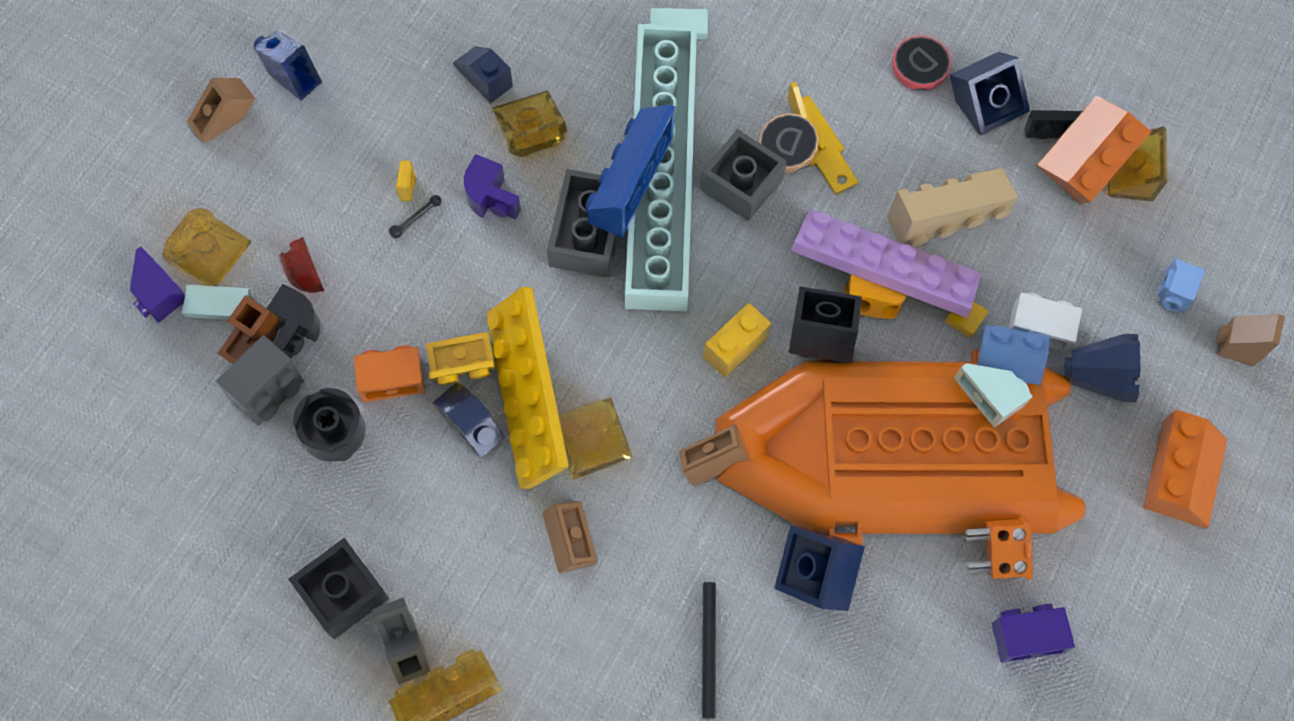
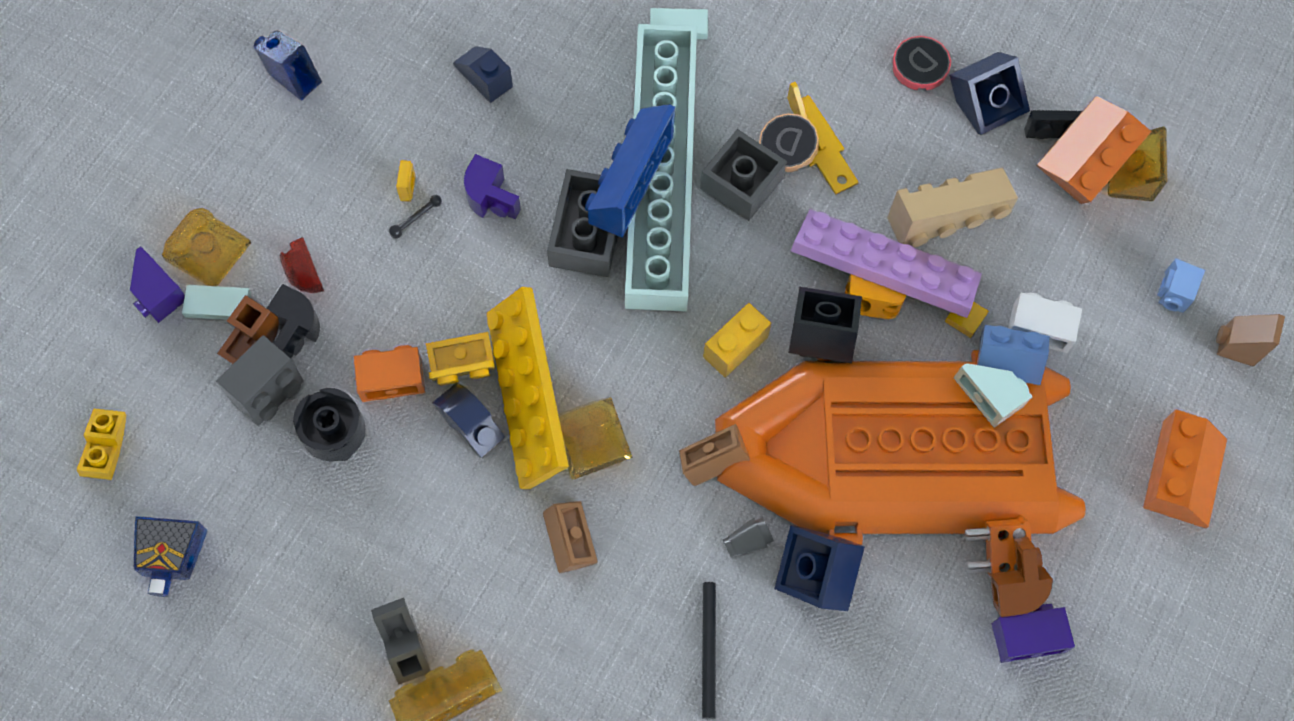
medium nougat slope [187,78,256,143] -> none
black brick [288,538,389,640] -> none
clear yellow slope [492,90,567,157] -> none
dark blue cone [1064,334,1141,403] -> none
none -> yellow slope [76,408,127,480]
none -> torso [133,516,207,597]
none -> dark grey cone [722,517,774,557]
none -> dark orange brick [990,537,1053,617]

